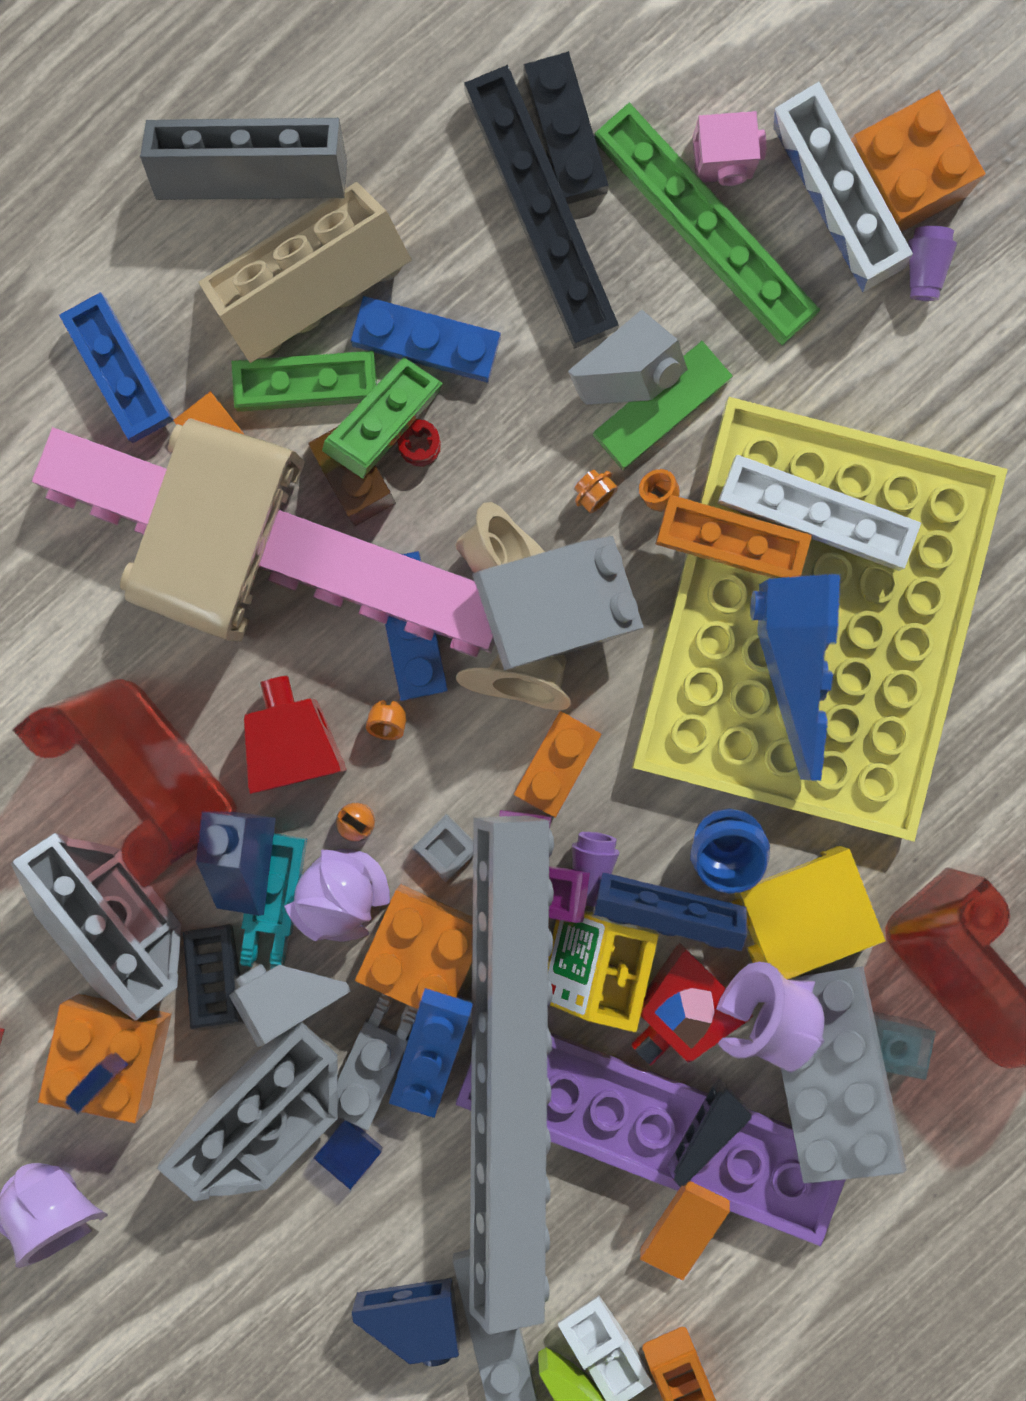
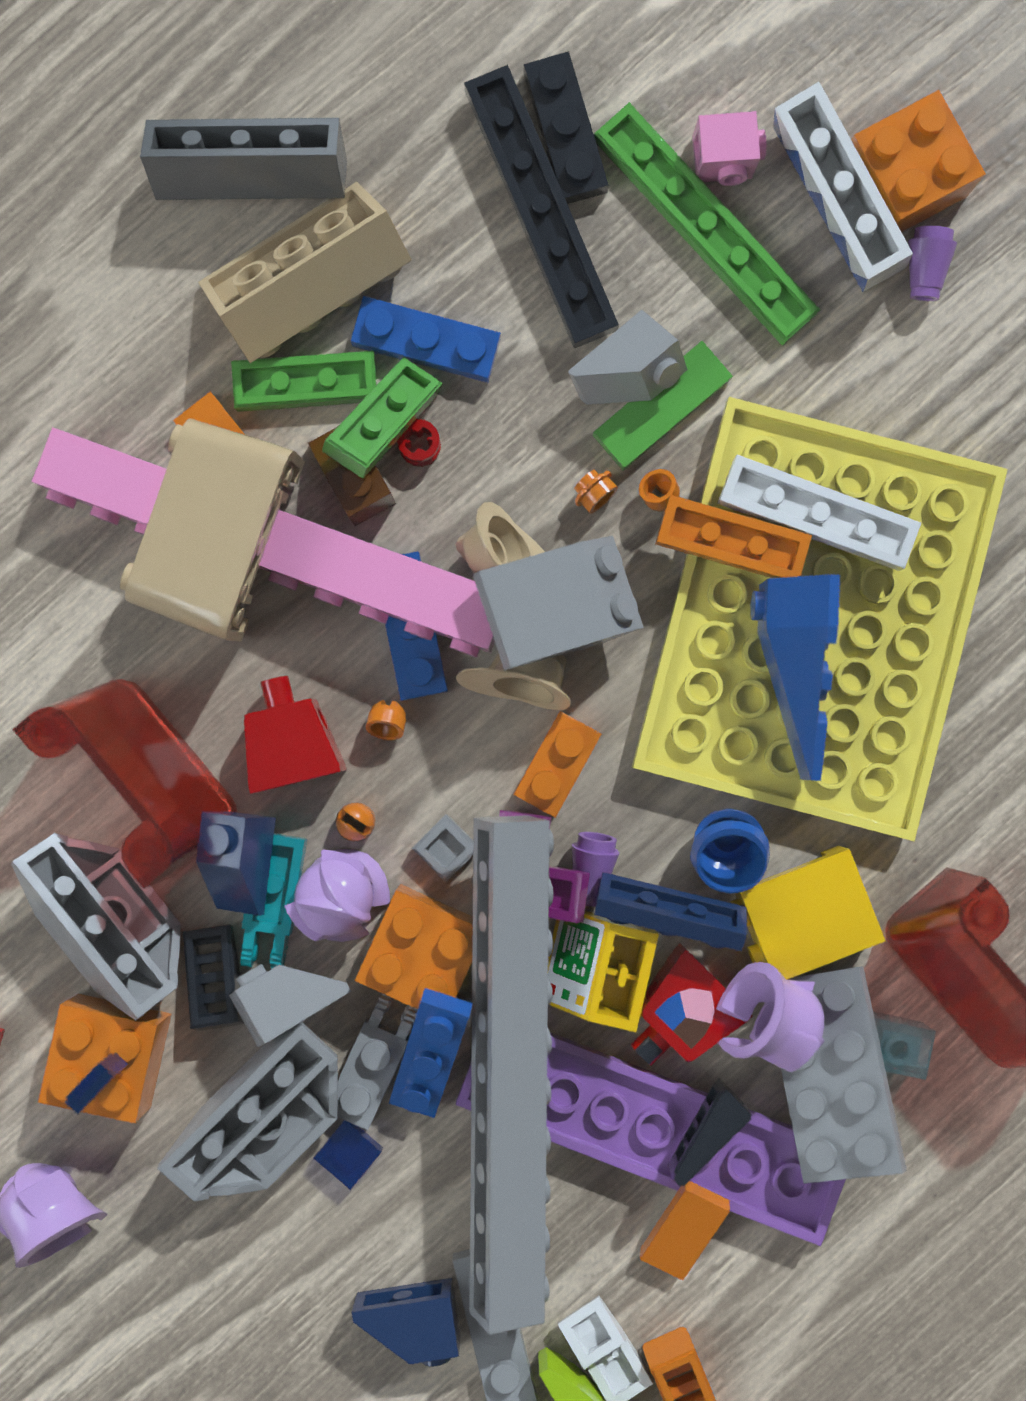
blue plate [59,292,174,443] -> none

